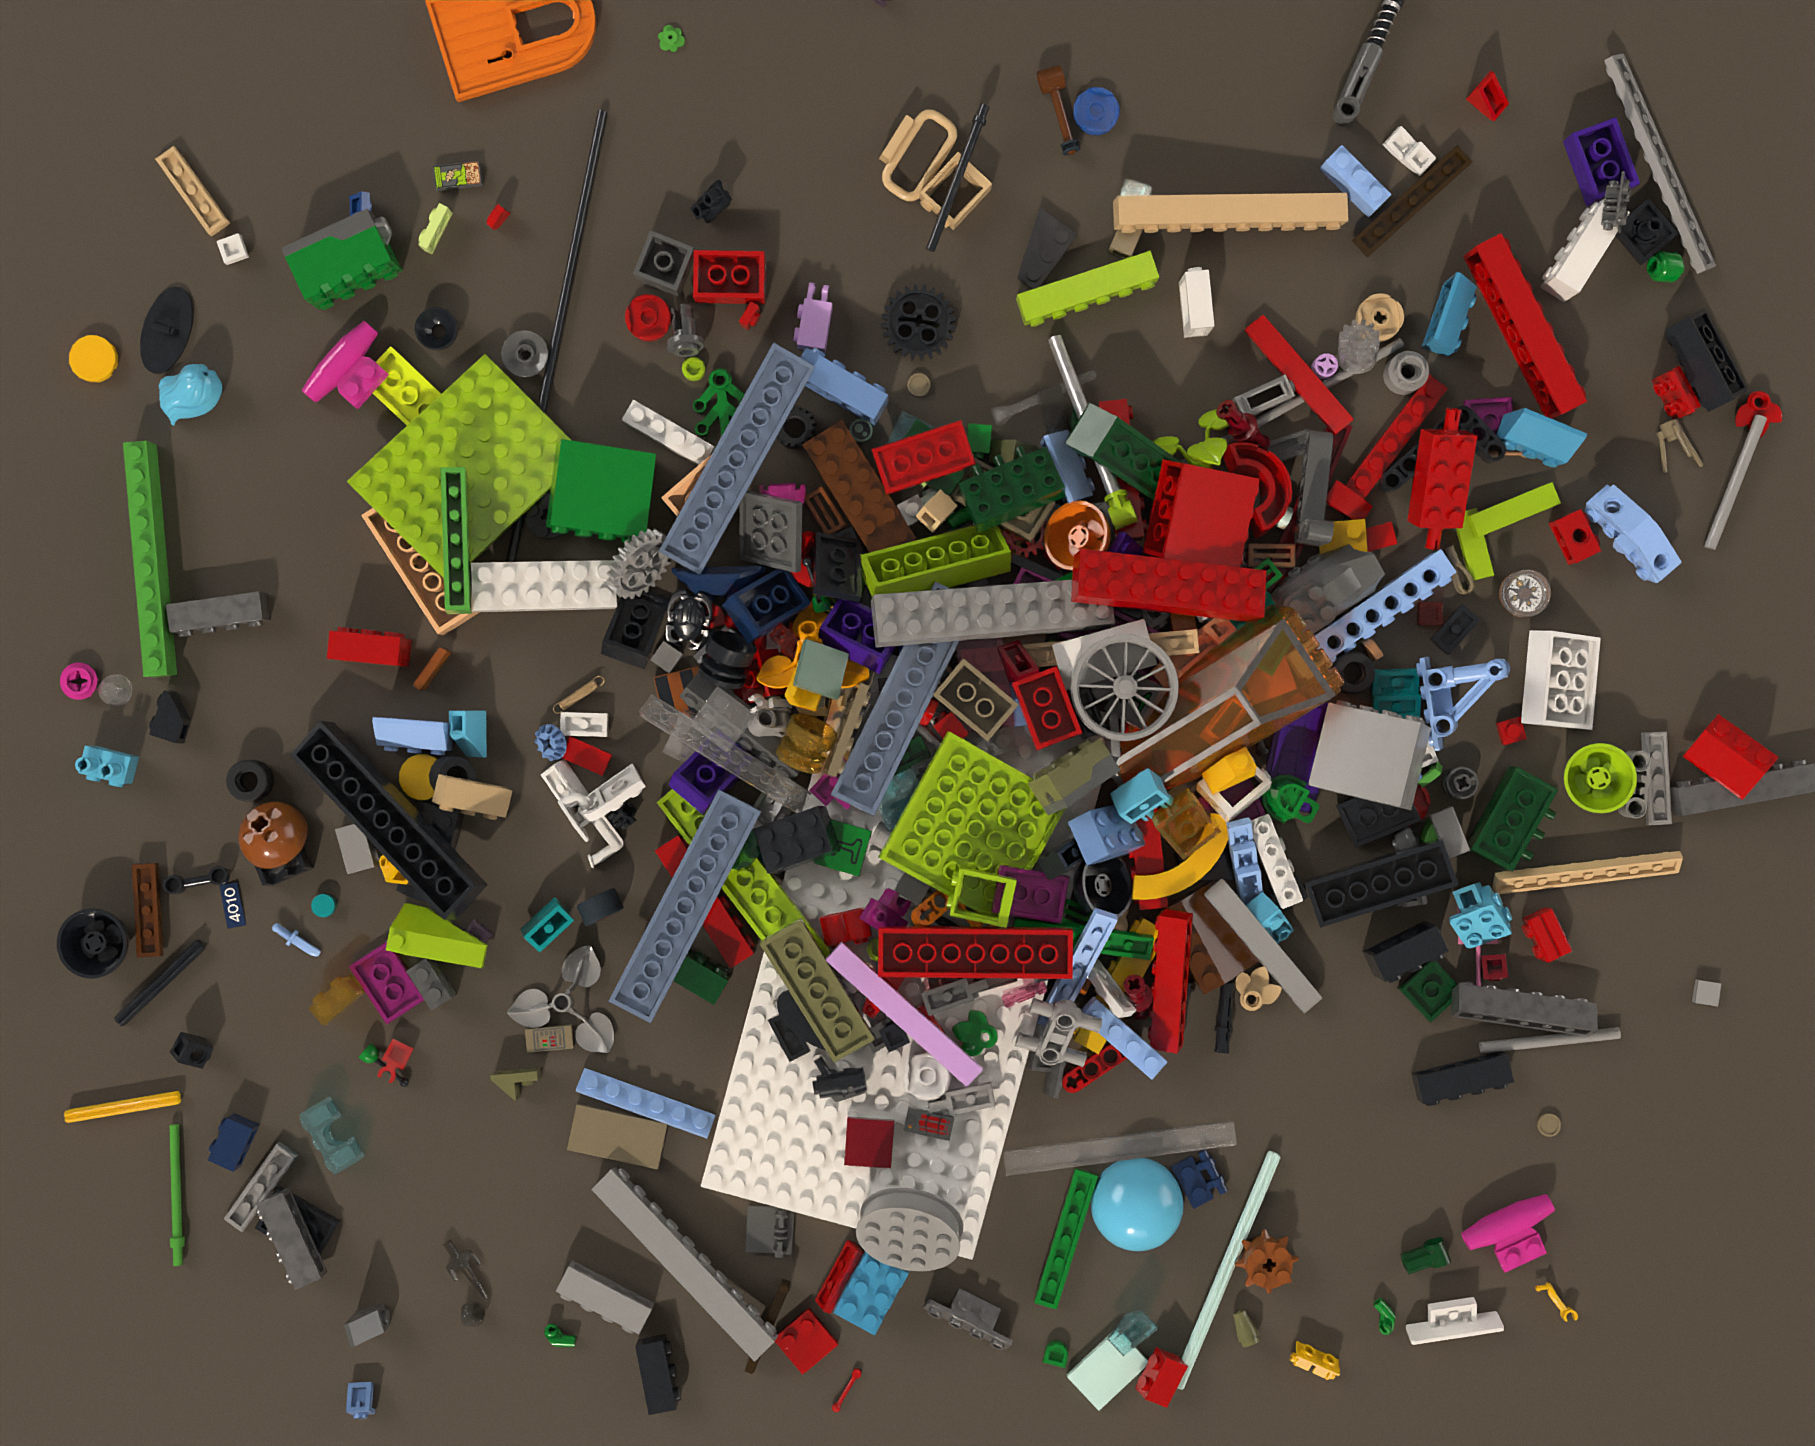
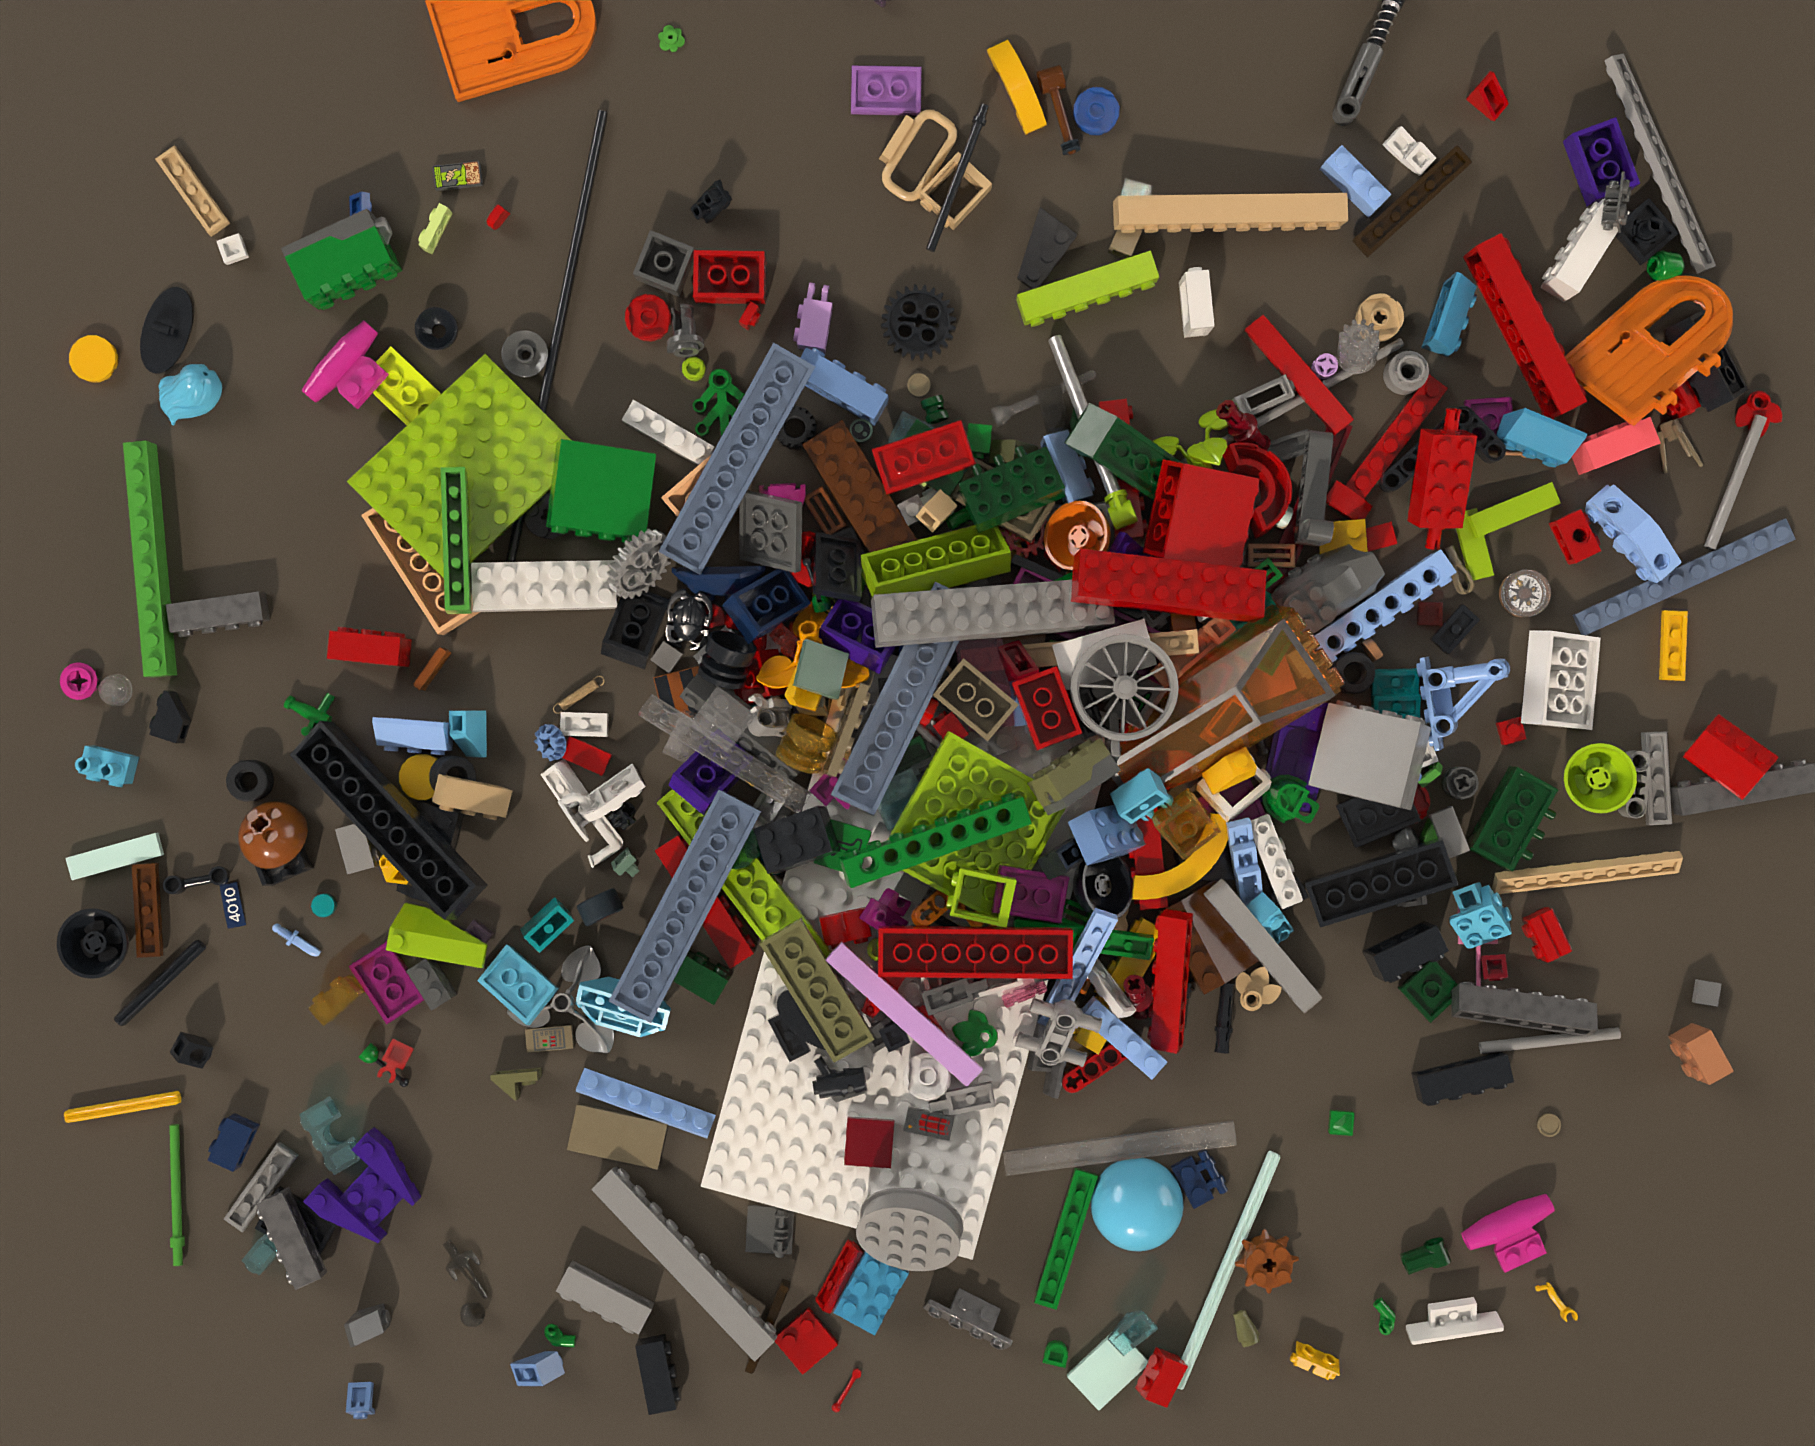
none -> light aqua tile [65,833,164,880]
none -> clear light blue brick [241,1235,277,1275]
none -> green piece [284,693,335,737]
none -> dark purple wedge [303,1127,421,1243]
none -> medium azure plate [477,944,559,1025]
none -> medium blue slope [510,1351,565,1386]
none -> medium azure wedge [575,977,671,1037]
none -> sand green tile [611,847,639,877]
none -> green brick [838,792,1032,888]
none -> medium lavender tile [851,65,921,116]
none -> dark green wheel [920,395,949,425]
none -> yellow slope [987,40,1047,135]
none -> green tile [1328,1110,1354,1136]
none -> orange door [1564,276,1733,426]
none -> coral brick [1572,417,1661,475]
none -> sand blue plate [1572,518,1796,635]
none -> yellow tile [1659,610,1688,681]
none -> nougat brick [1668,1023,1734,1085]

